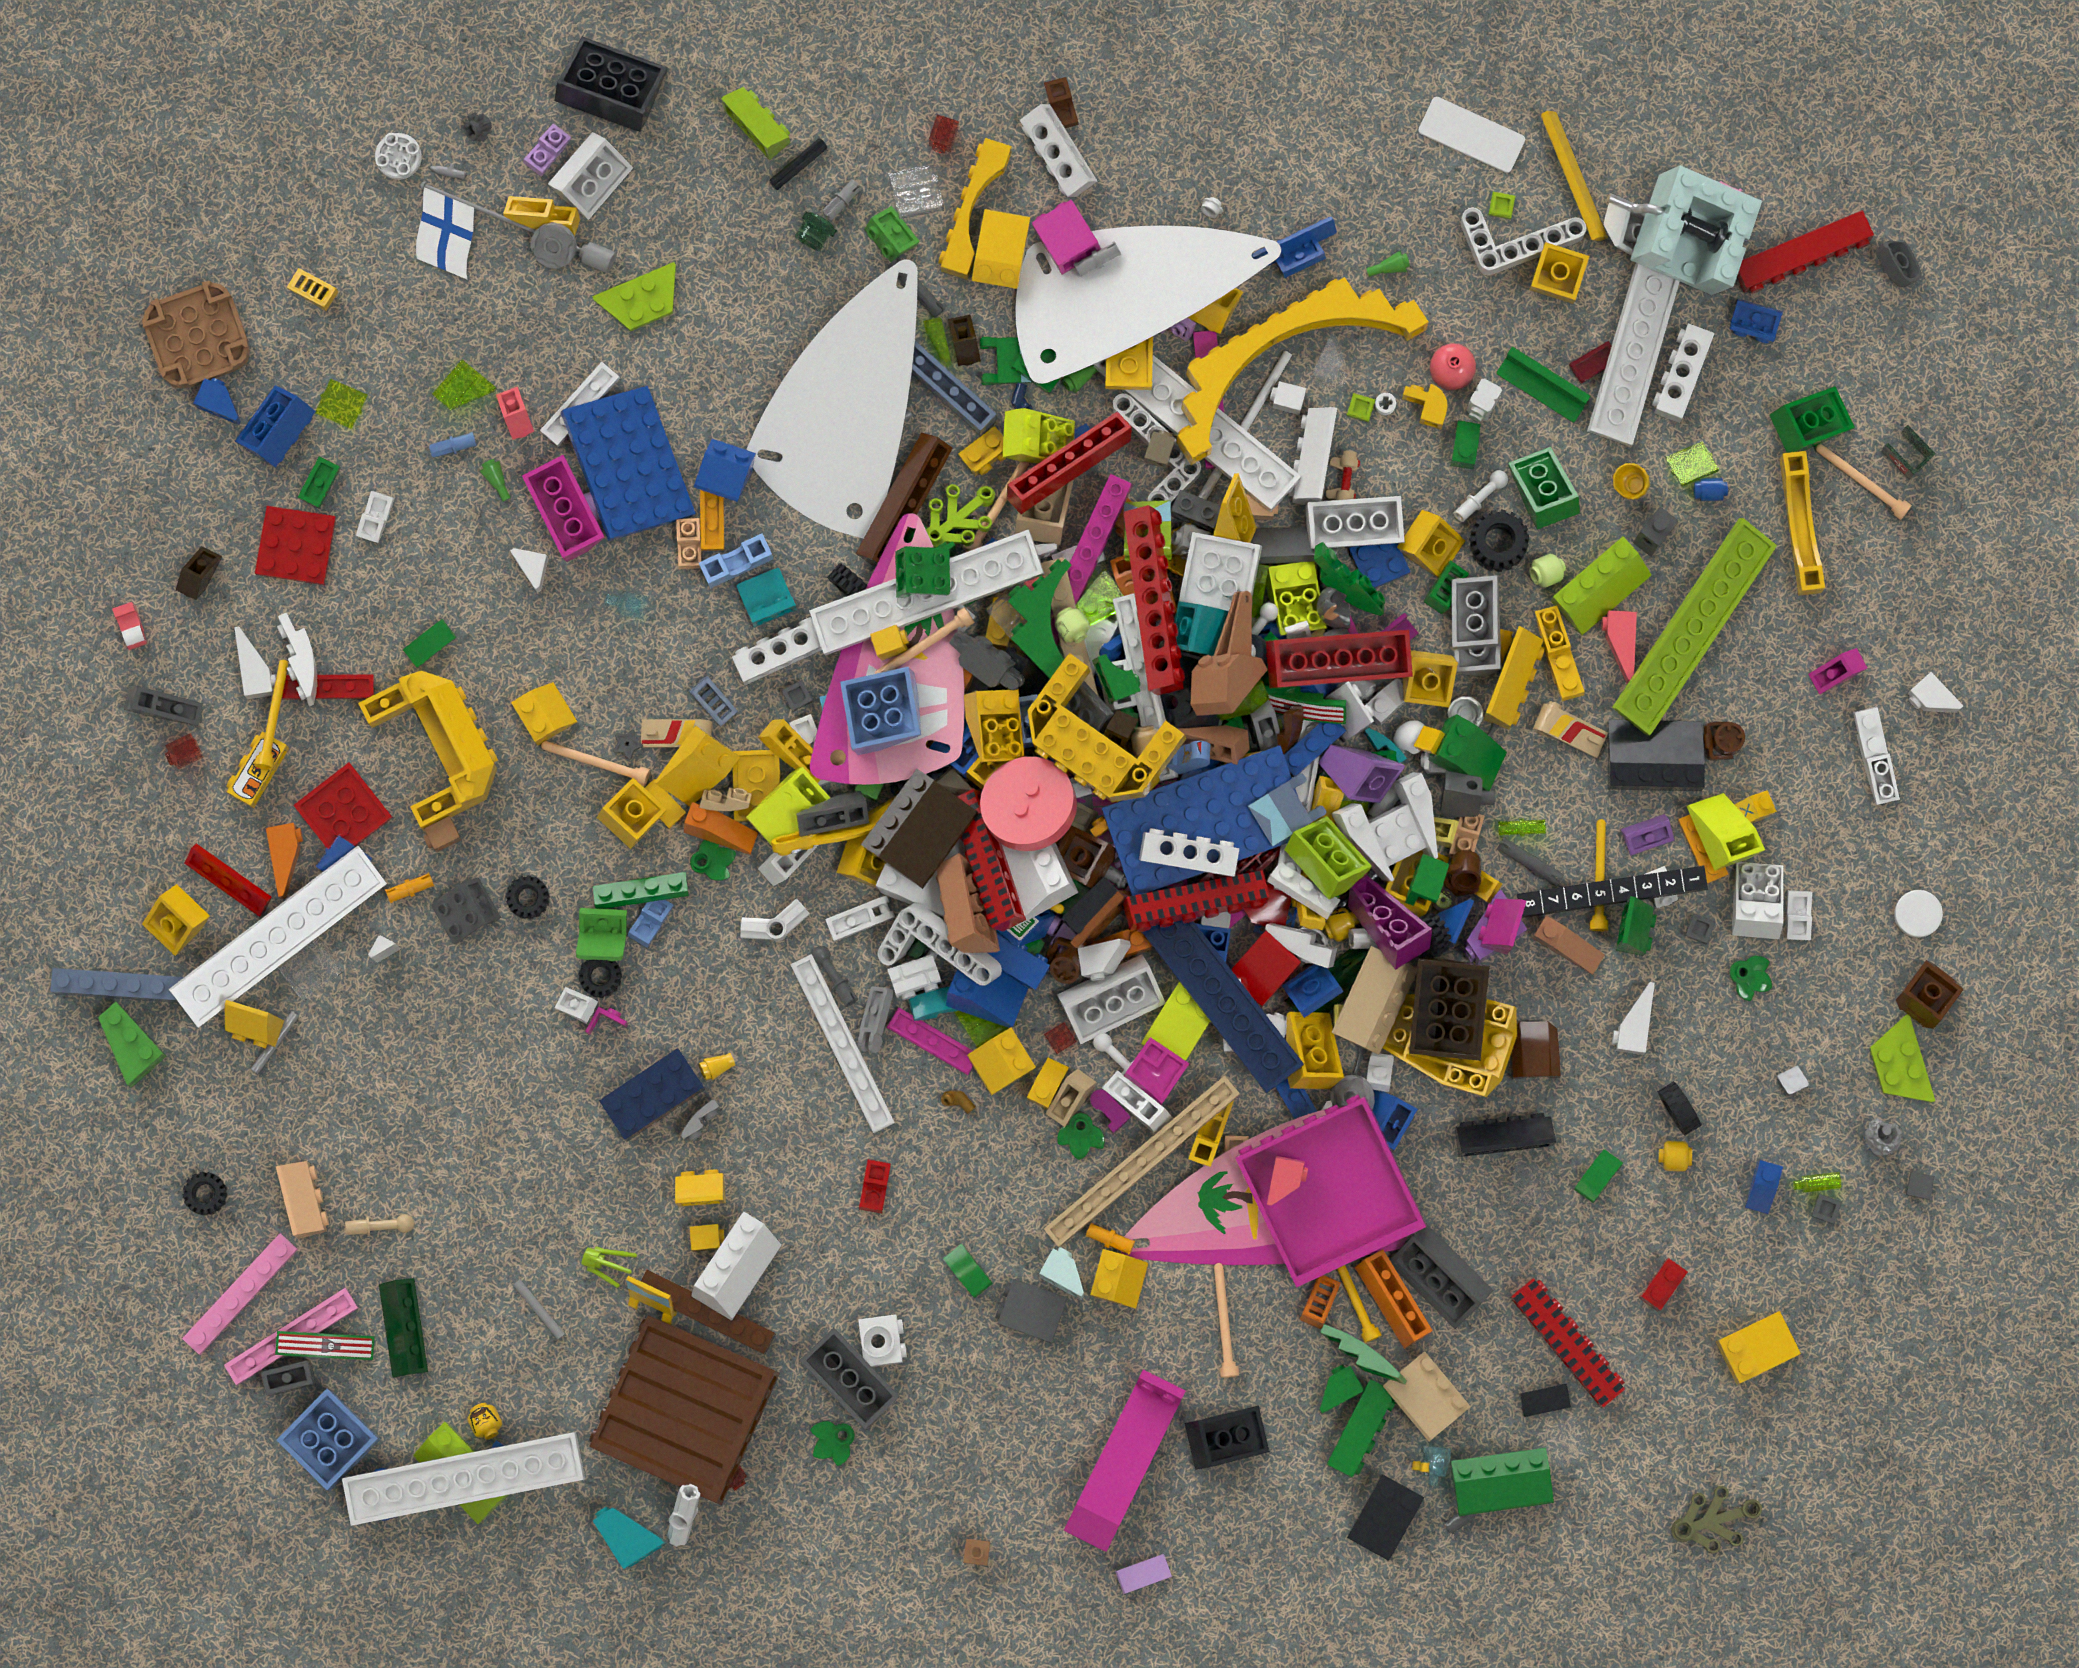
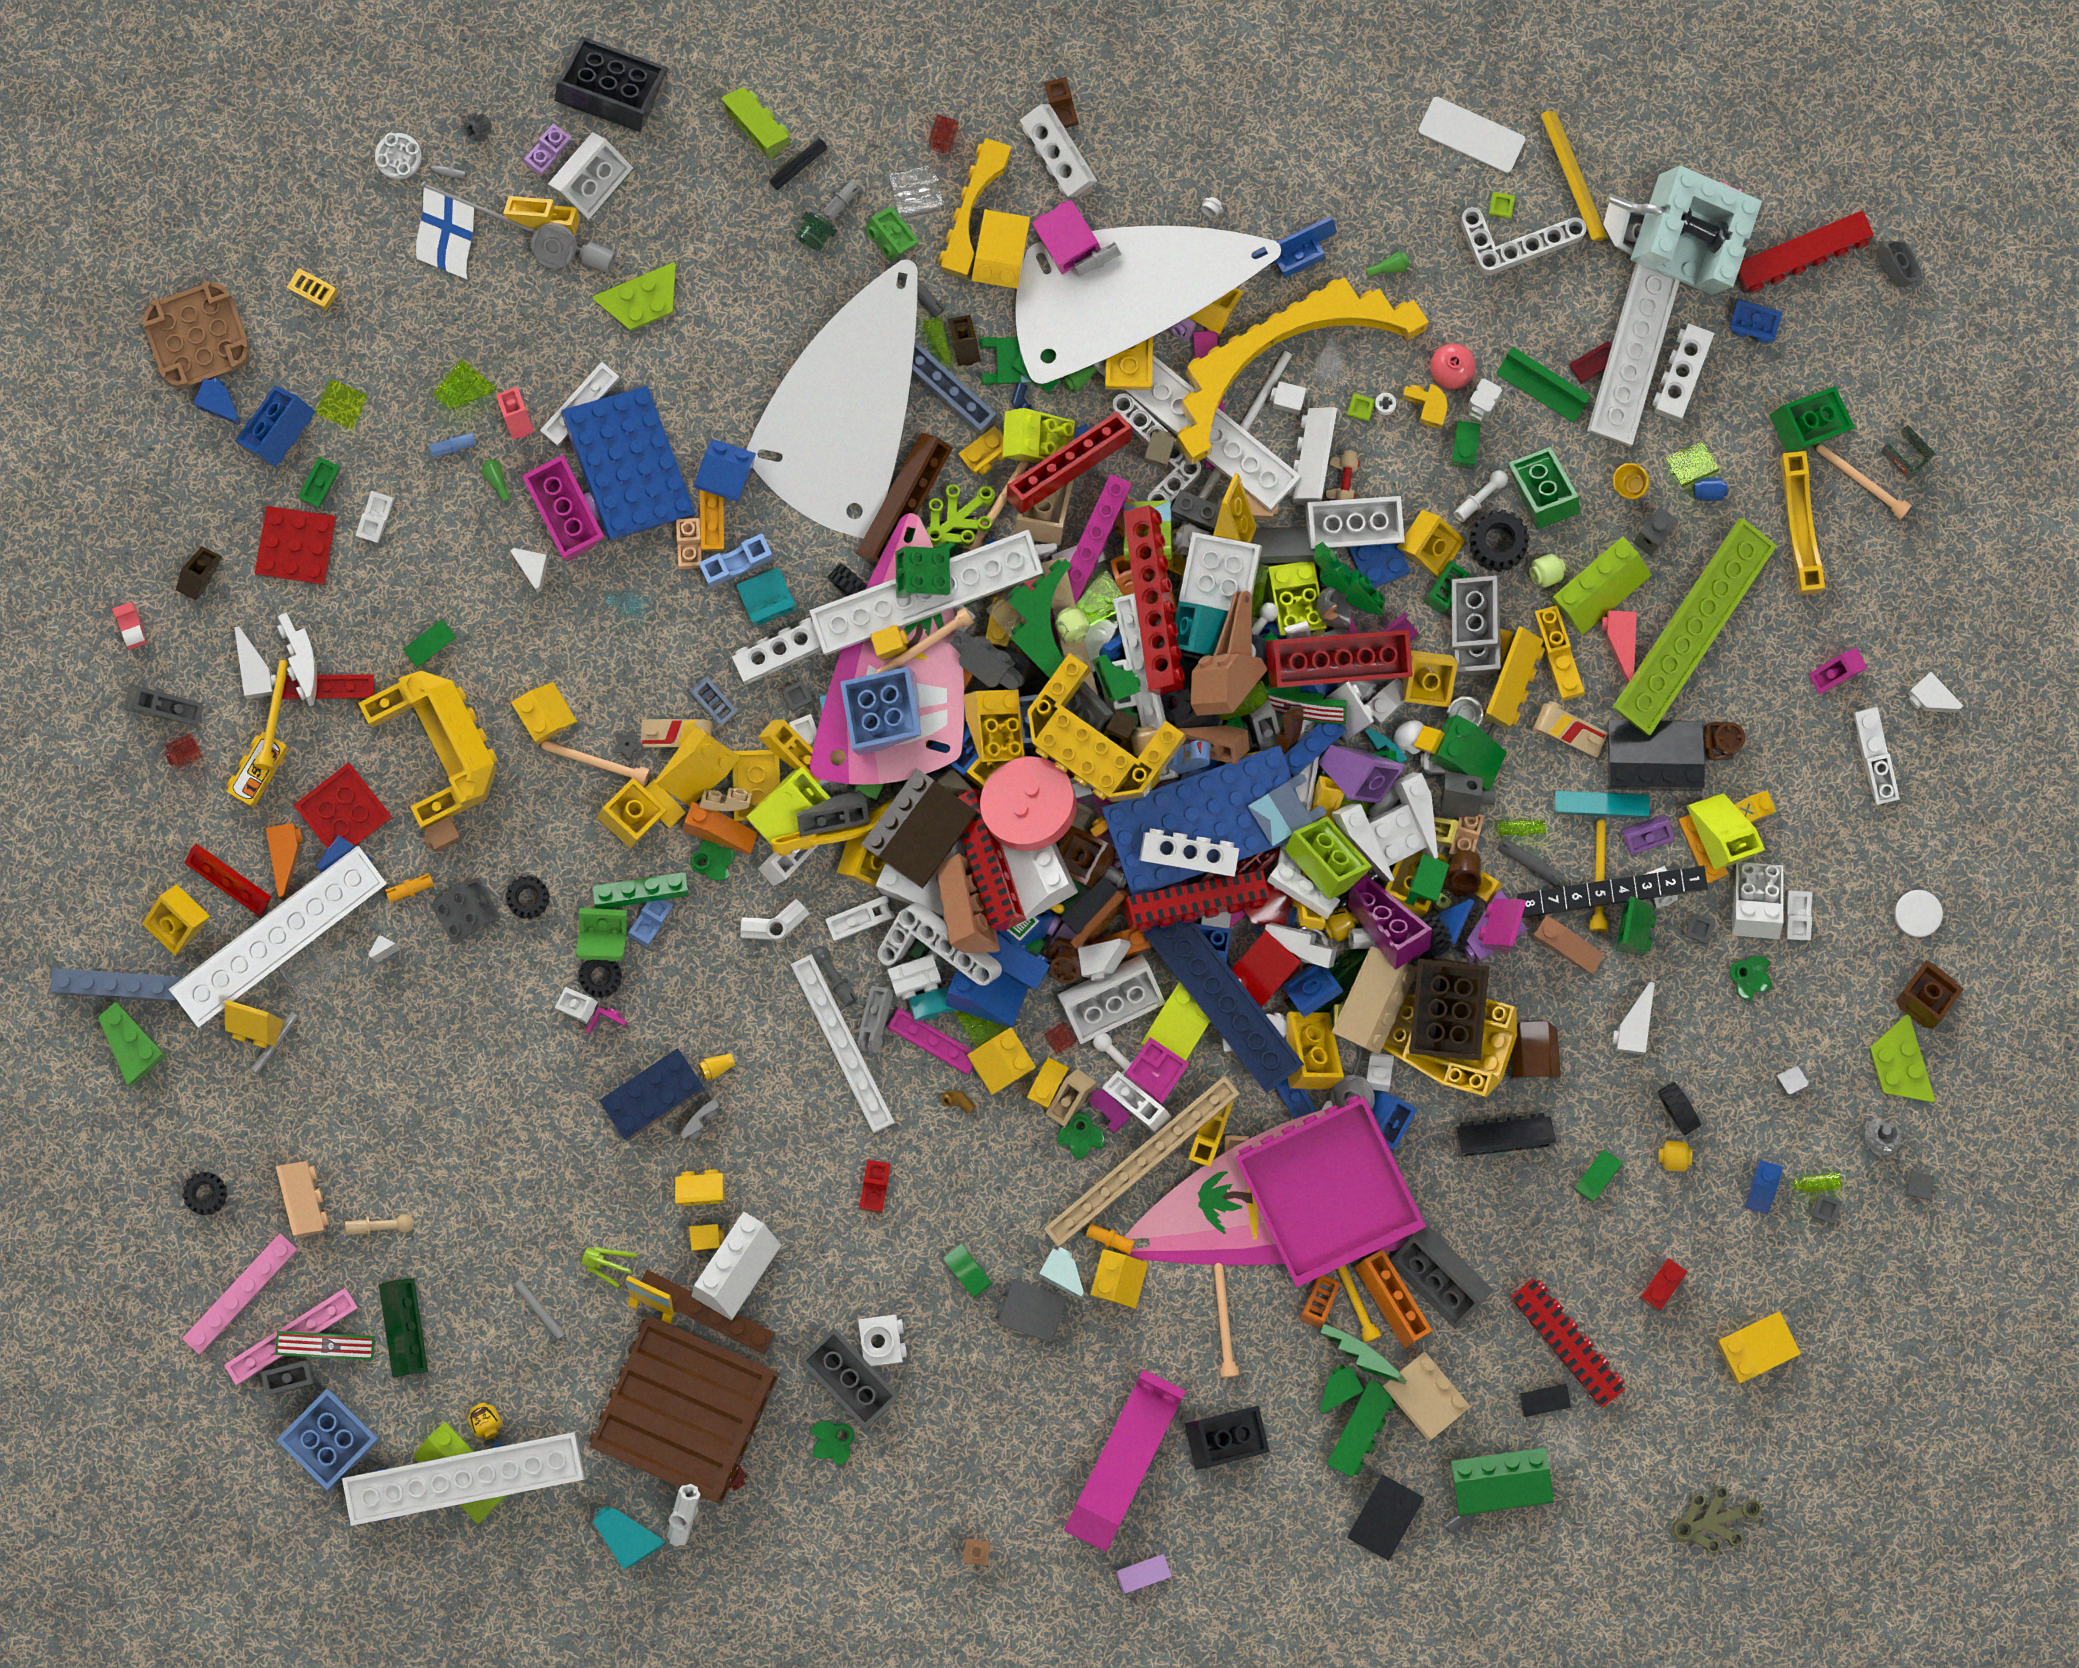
coral slope [1267,1156,1308,1206] -> none
clear light blue piece [1412,1445,1451,1486] -> none
yellow slope [1529,242,1590,304] -> none
none -> teal slope [1554,791,1650,819]

